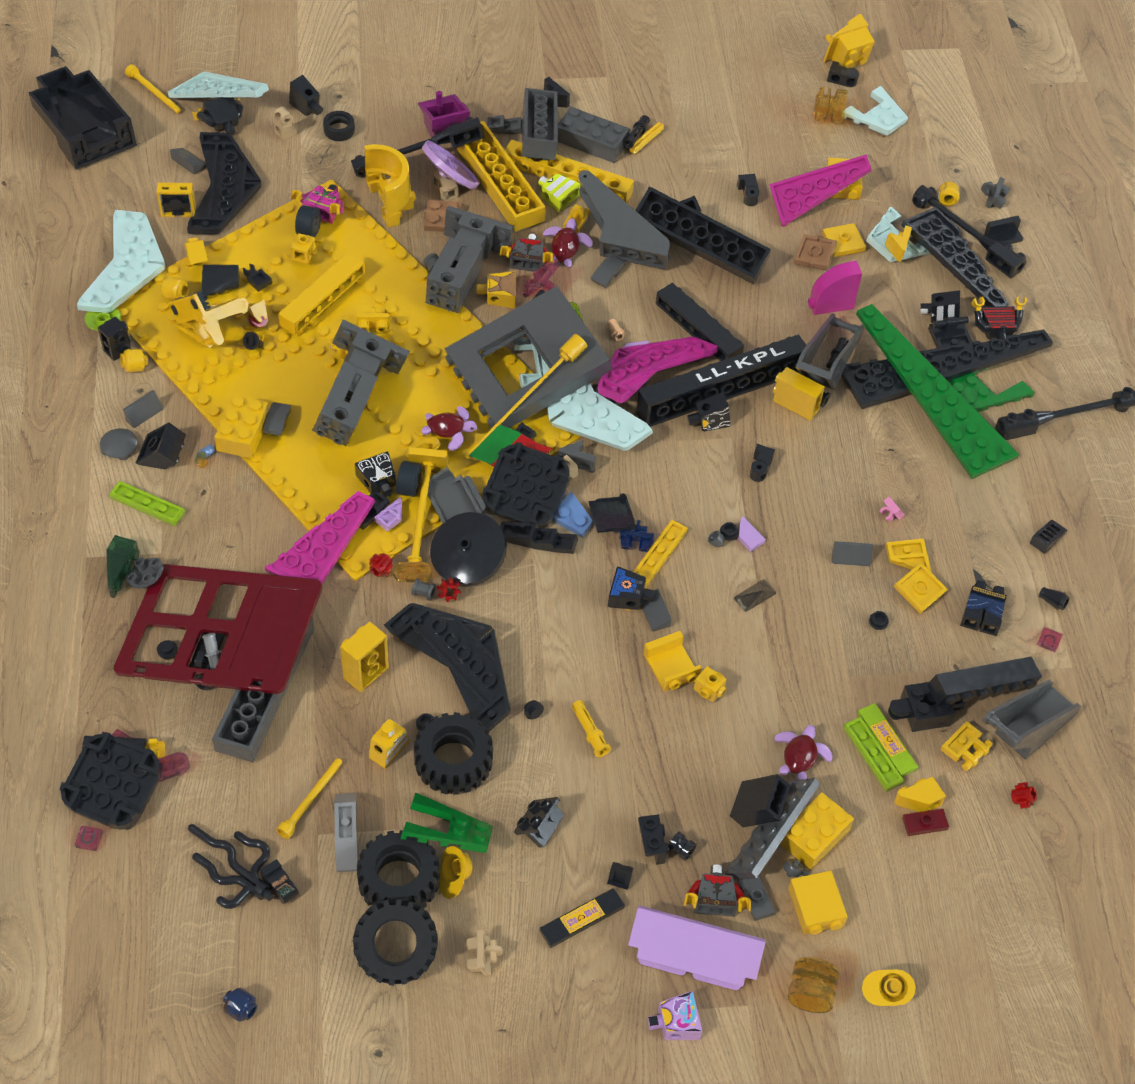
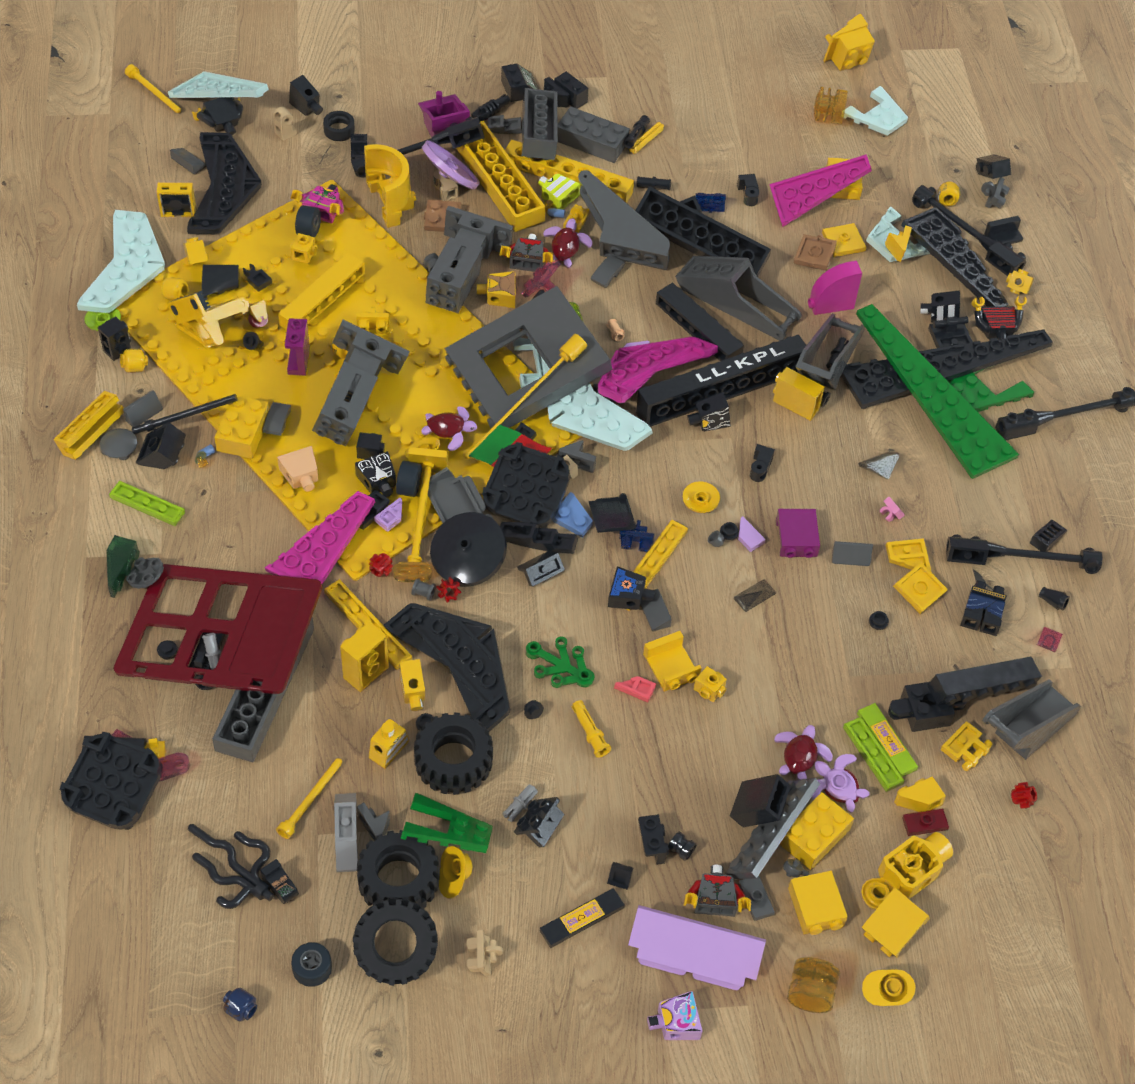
black panel [28,66,137,169] -> none
clear pink tile [74,825,103,851] -> none
black leg [827,61,859,87] -> none
none -> yellow brick [53,391,124,460]
none -> black bar [132,394,238,434]
none -> light nougat torso [277,446,318,492]
none -> magenta panel [285,318,310,376]
none -> black wheel [291,942,332,987]
none -> yellow tile [324,579,412,670]
none -> black slope [351,134,368,160]
none -> black brick [356,432,385,459]
none -> dark grey slope [357,802,390,841]
none -> yellow torso [400,659,425,711]
none -> black hinge [471,94,510,121]
none -> black slope [501,63,539,102]
none -> light grey axle [502,784,538,822]
none -> panel [517,551,565,587]
none -> green plant [526,636,595,688]
none -> medium blue arm [544,200,565,218]
none -> black brick [554,71,588,109]
none -> coral tile [614,676,656,702]
none -> black pin [637,176,671,190]
none -> dark grey piece [675,256,802,341]
none -> yellow dish [682,481,720,513]
none -> clear blue hips [695,192,726,213]
none -> magenta panel [776,509,820,558]
none -> lavender animal [811,754,869,813]
none -> clear smoke slope [858,451,899,479]
none -> yellow brick [861,832,953,910]
none -> yellow panel [862,887,930,958]
none -> black bar [946,534,1103,574]
none -> black brick [976,154,1011,179]
none -> yellow brick [1006,269,1034,295]

